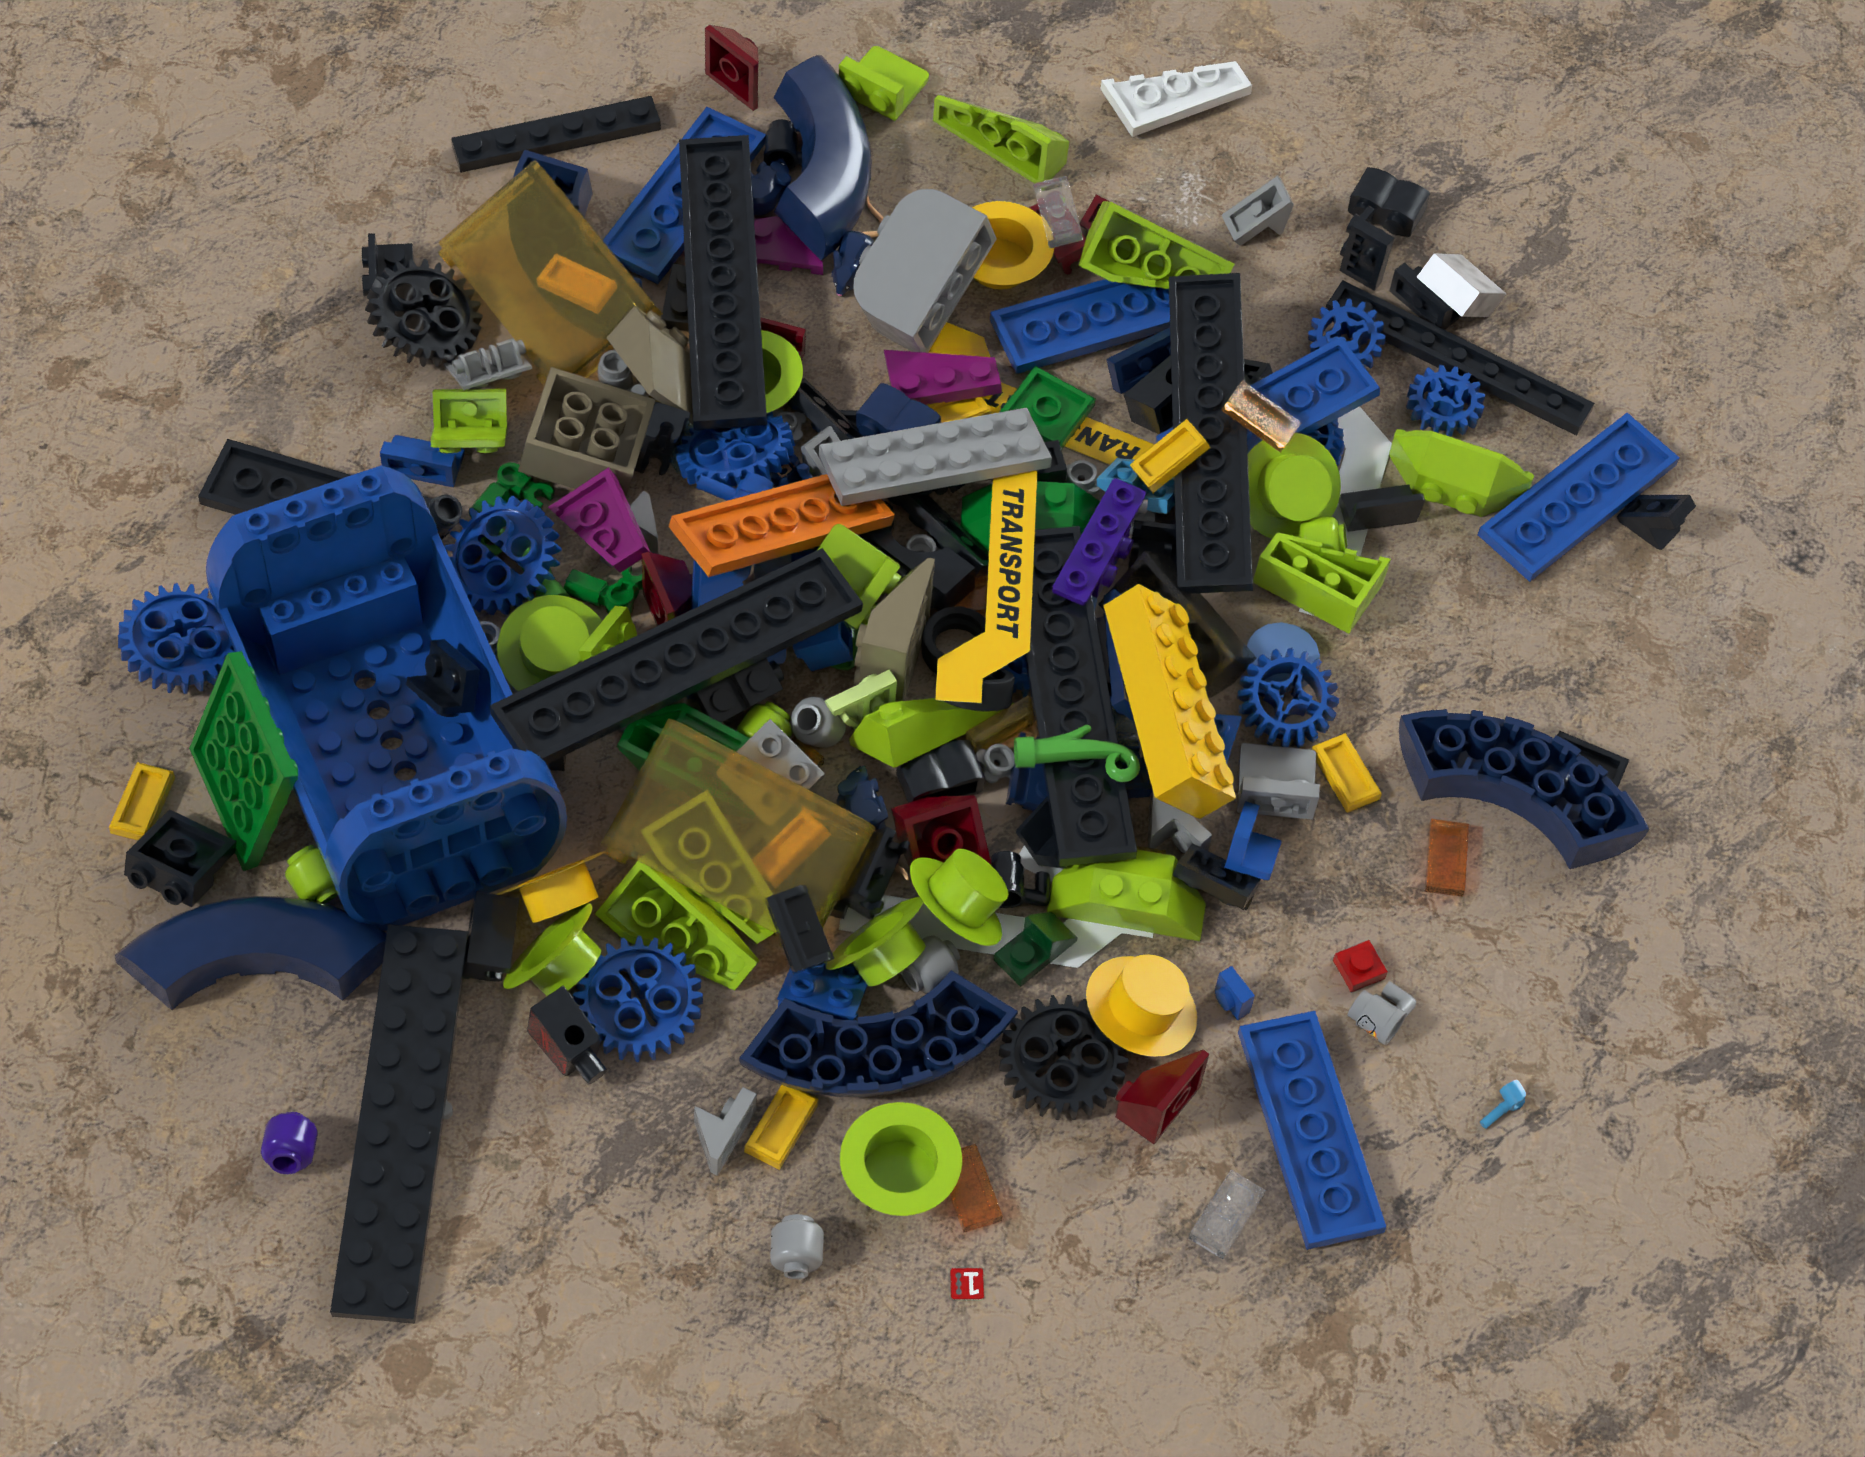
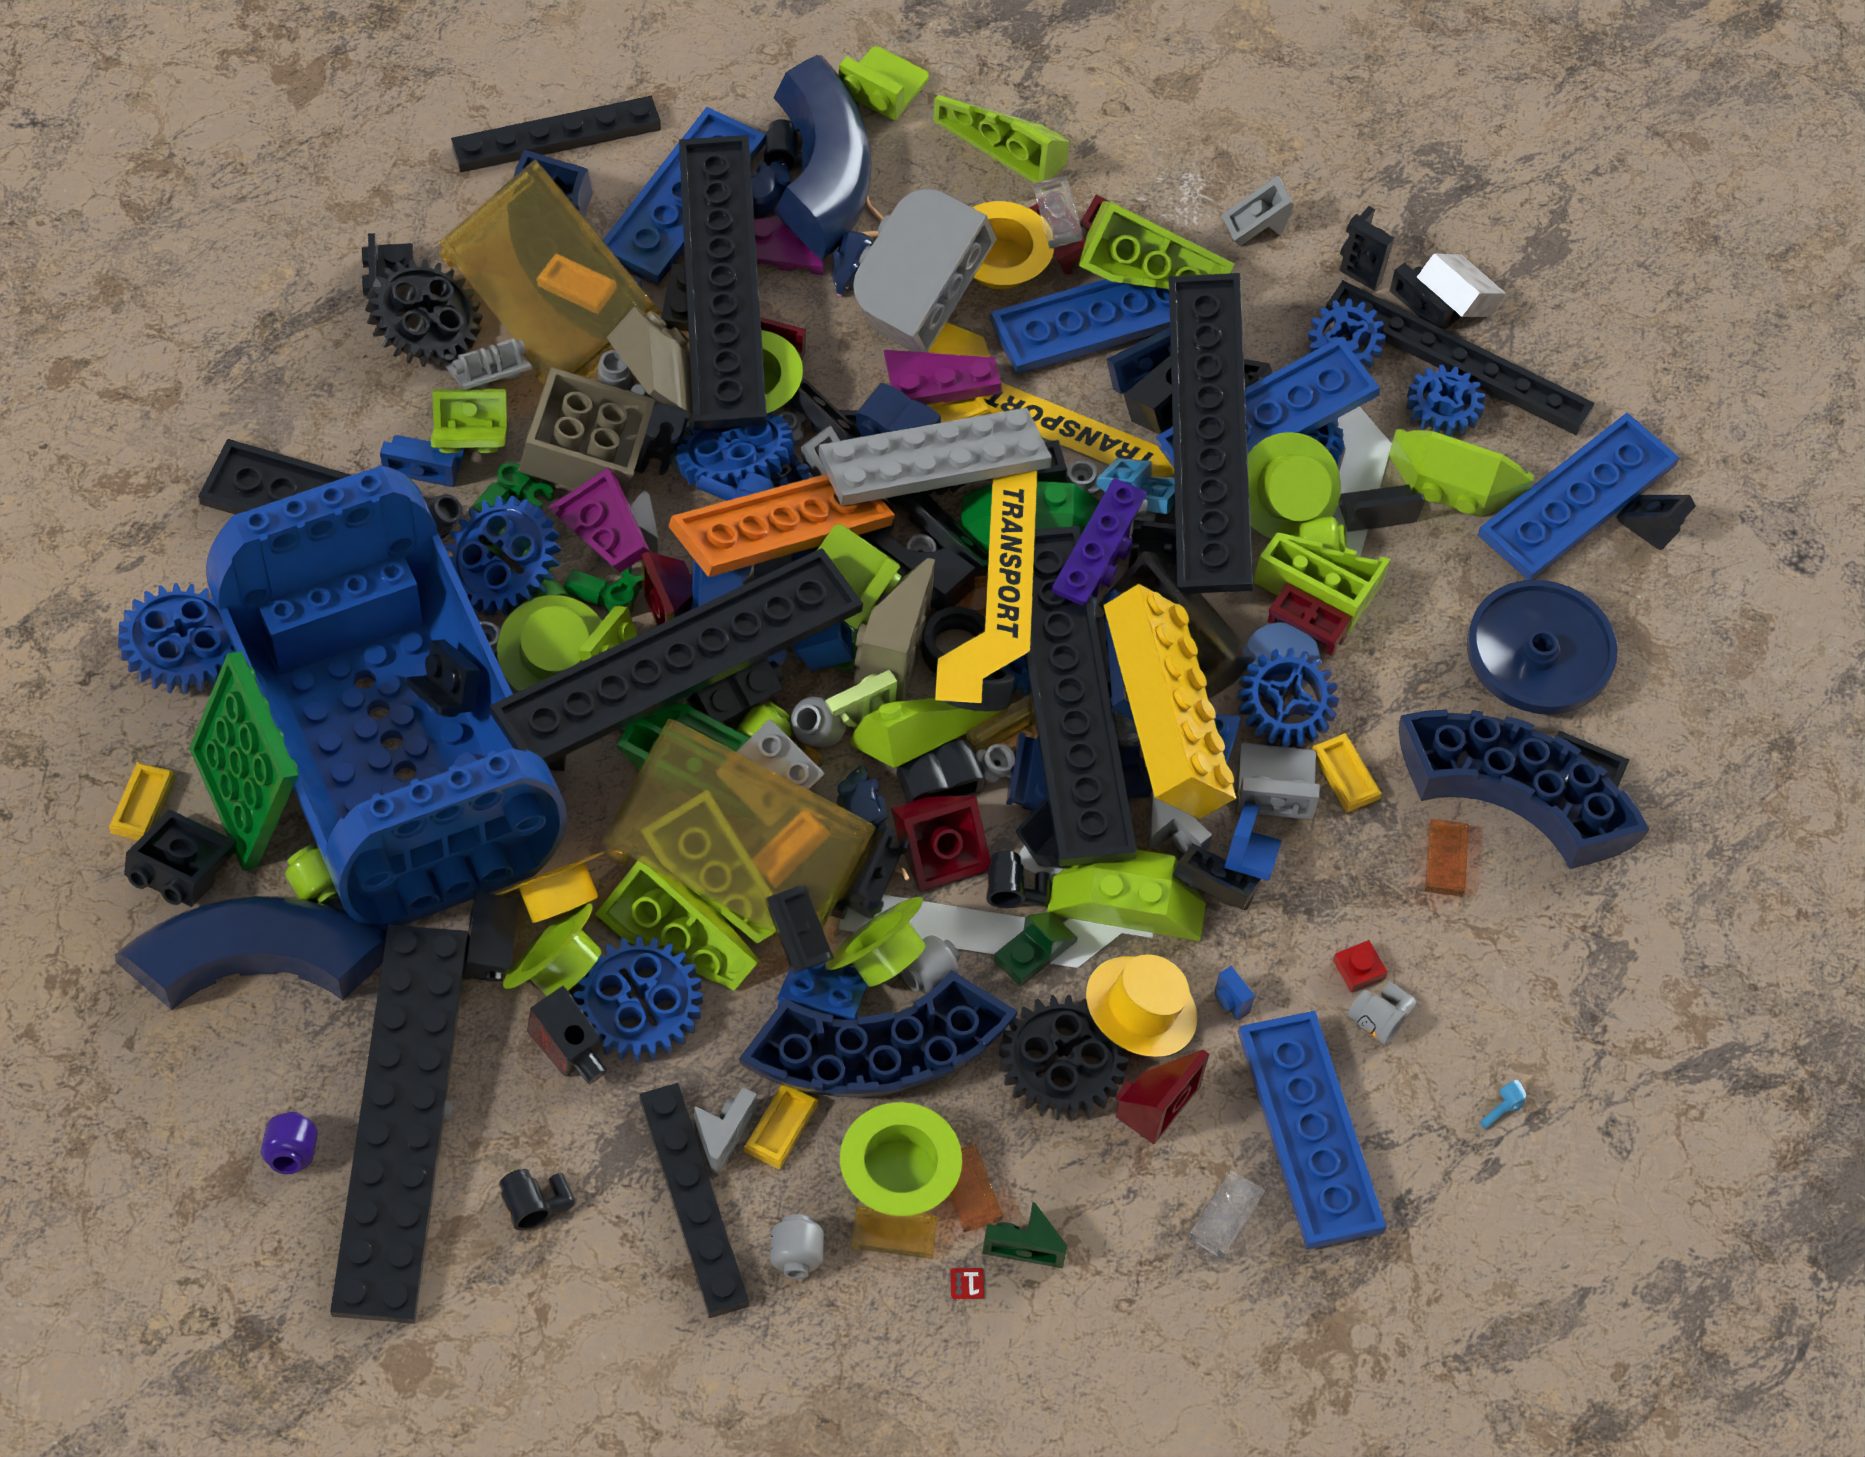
dark red slope [705,25,759,111] -> none
lime hose [910,849,1008,946] -> none
green tile [1000,366,1096,450] -> none
bright green plant [1014,725,1140,782] -> none
white wing [1100,61,1252,137] -> none
yellow tile [1130,419,1211,493] -> none
clear orange tile [1221,380,1301,453] -> none
black brick [1348,167,1430,237] -> none
none -> black piece [499,1169,575,1231]
none -> black plate [639,1083,749,1318]
none -> clear yellow tile [851,1206,938,1259]
none -> dark green slope [982,1202,1067,1268]
none -> dark red hinge [1267,583,1352,657]
none -> dark blue dish [1467,580,1618,714]

